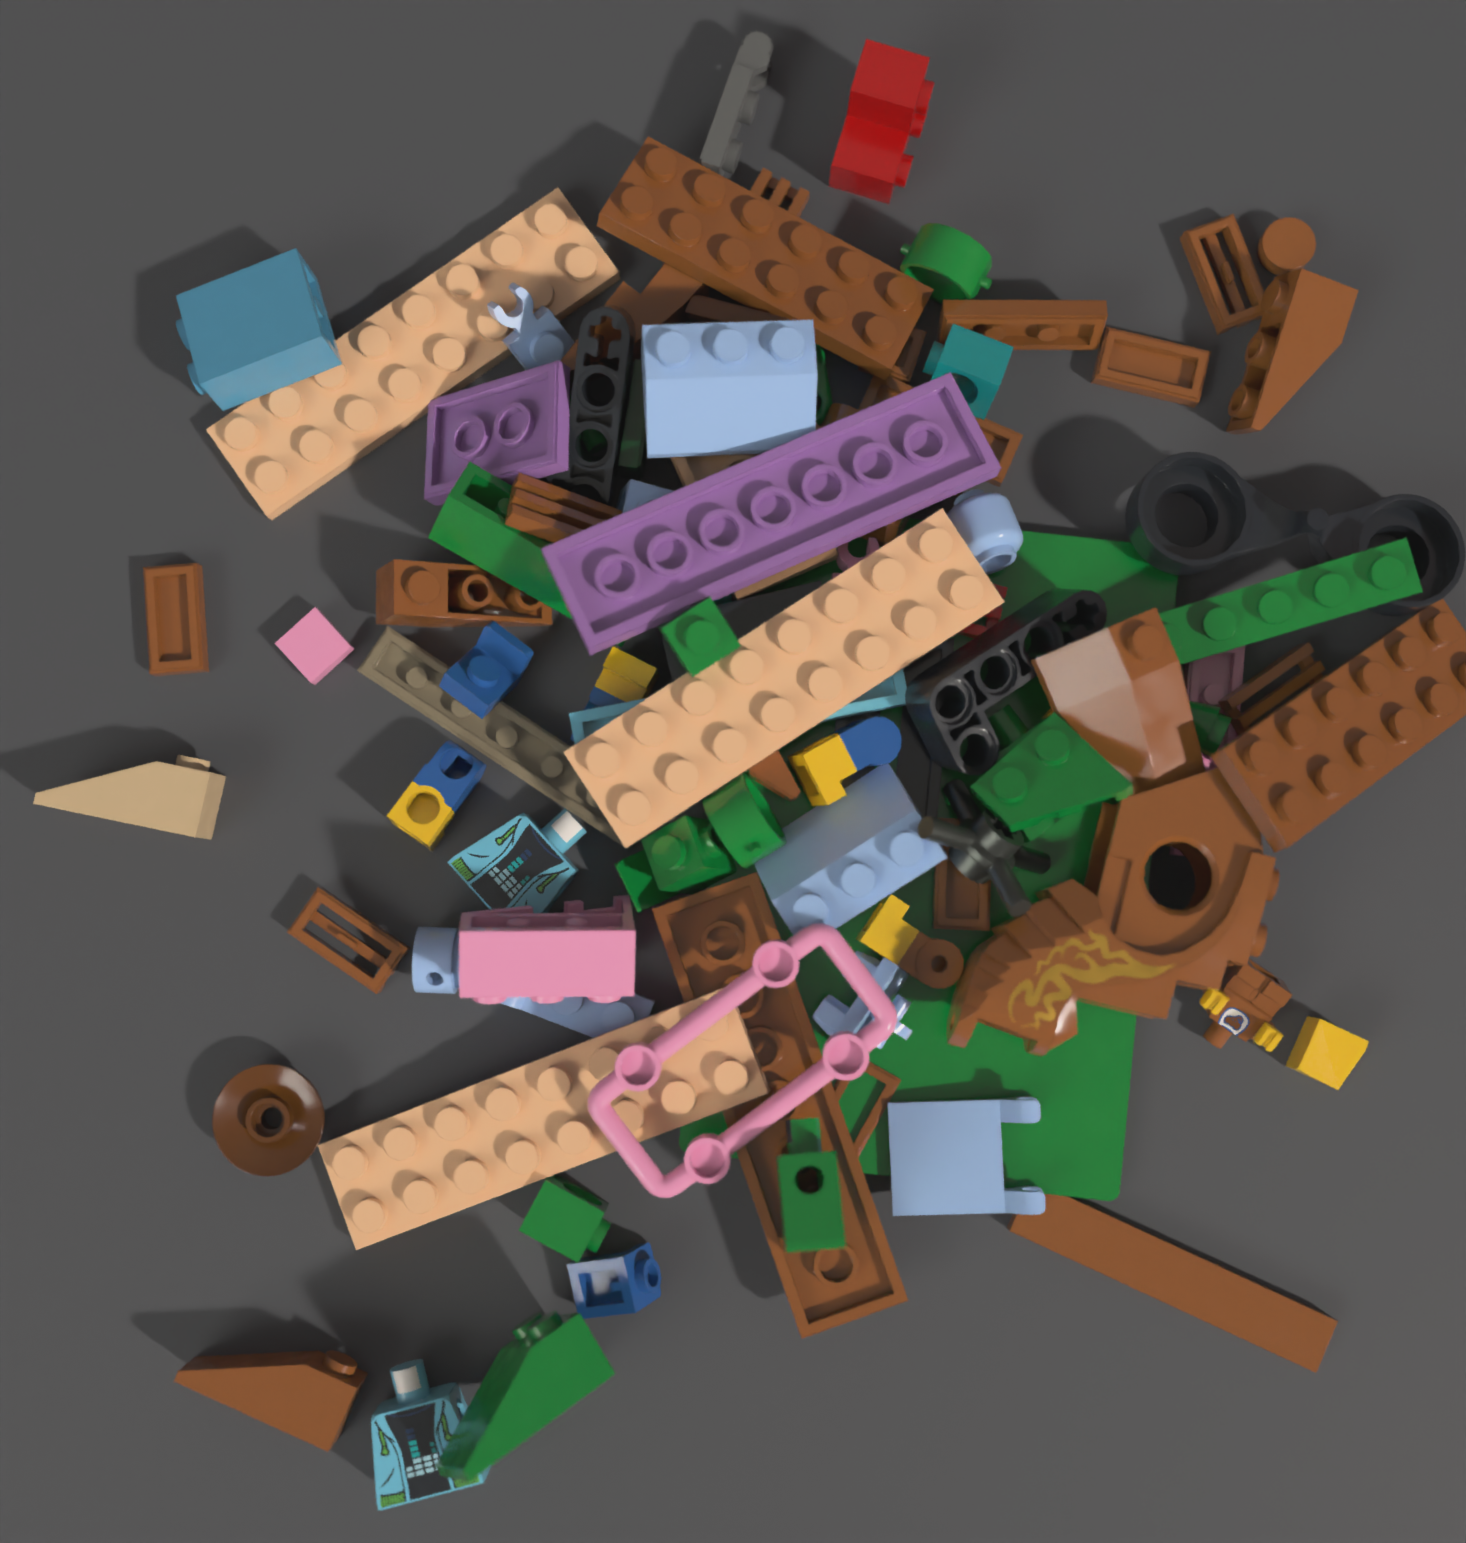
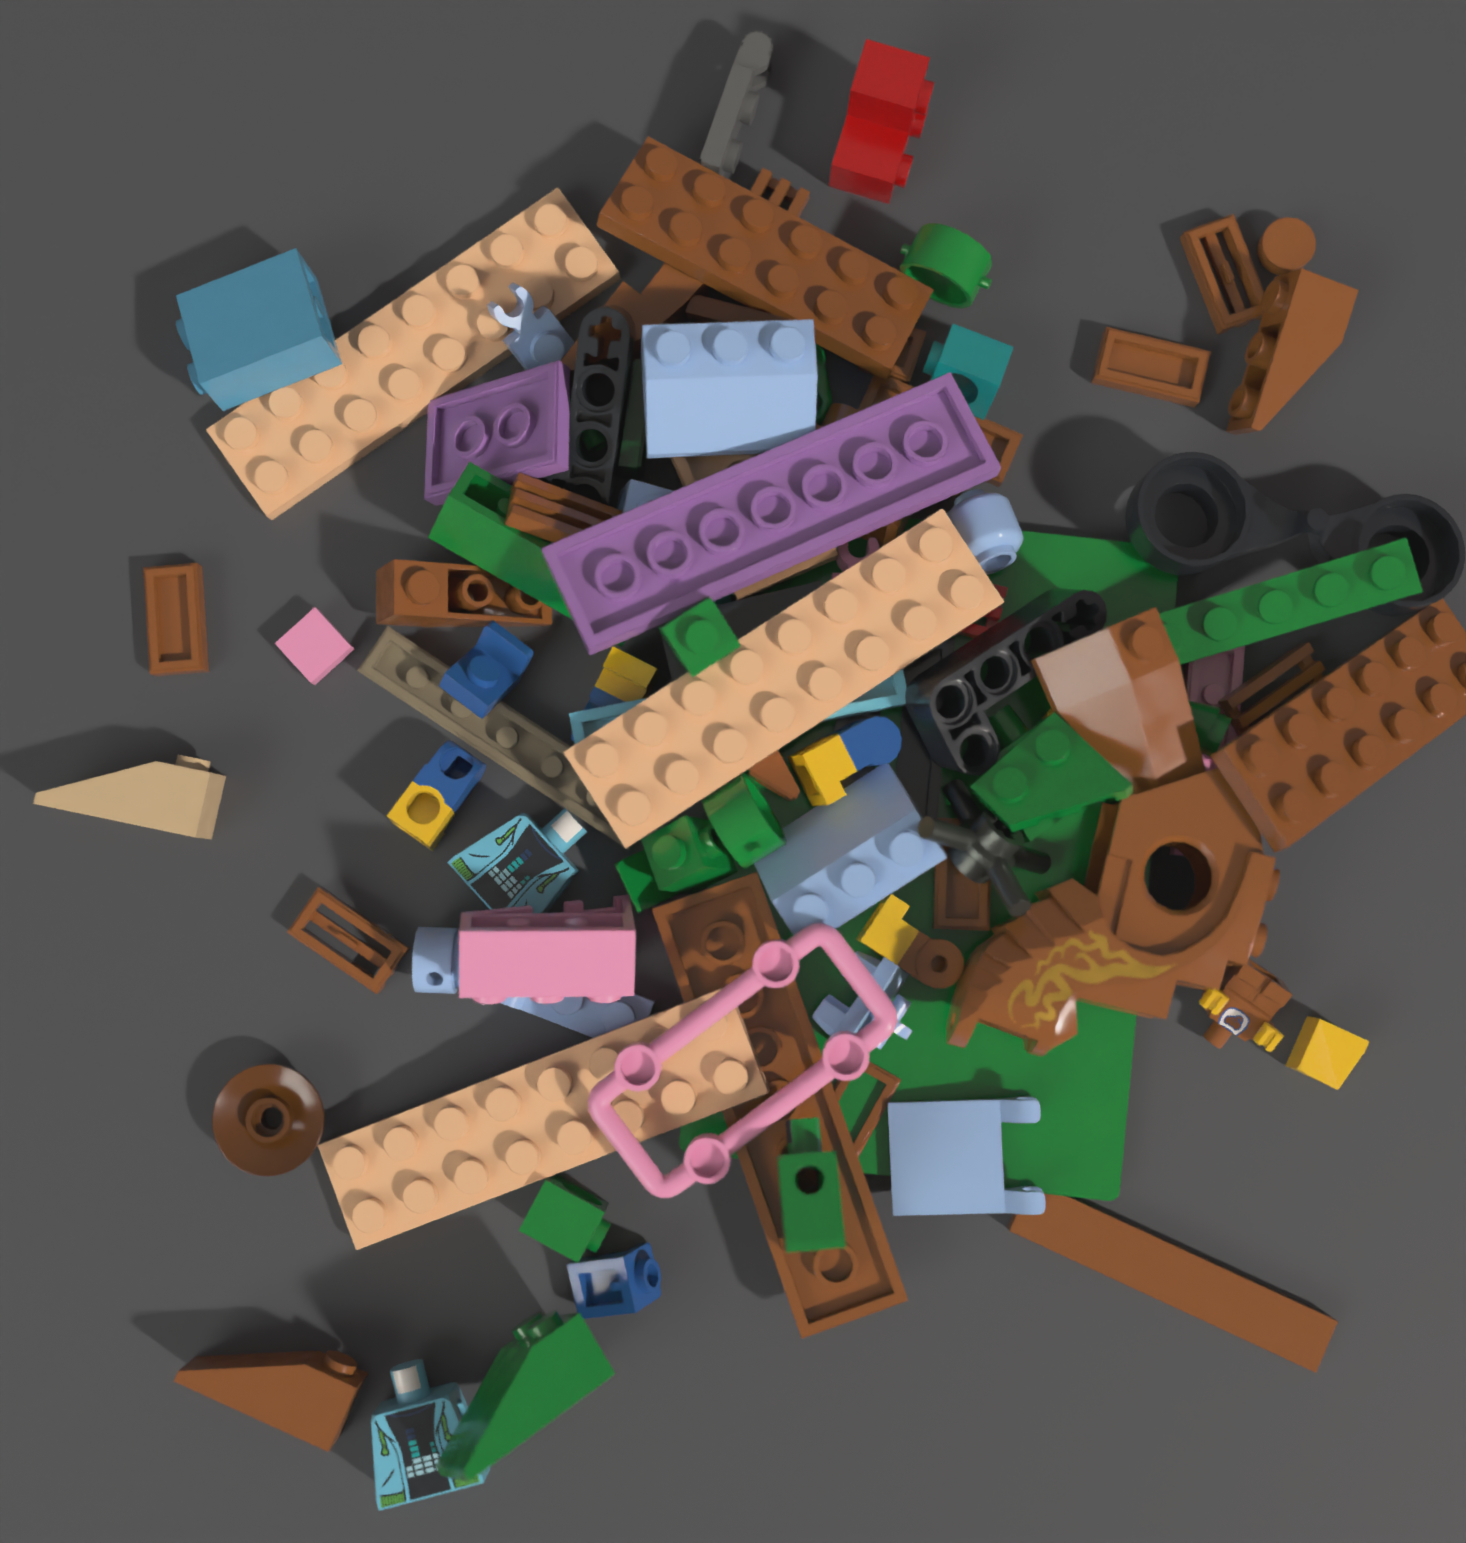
dark orange tile [937,300,1108,350] -> none

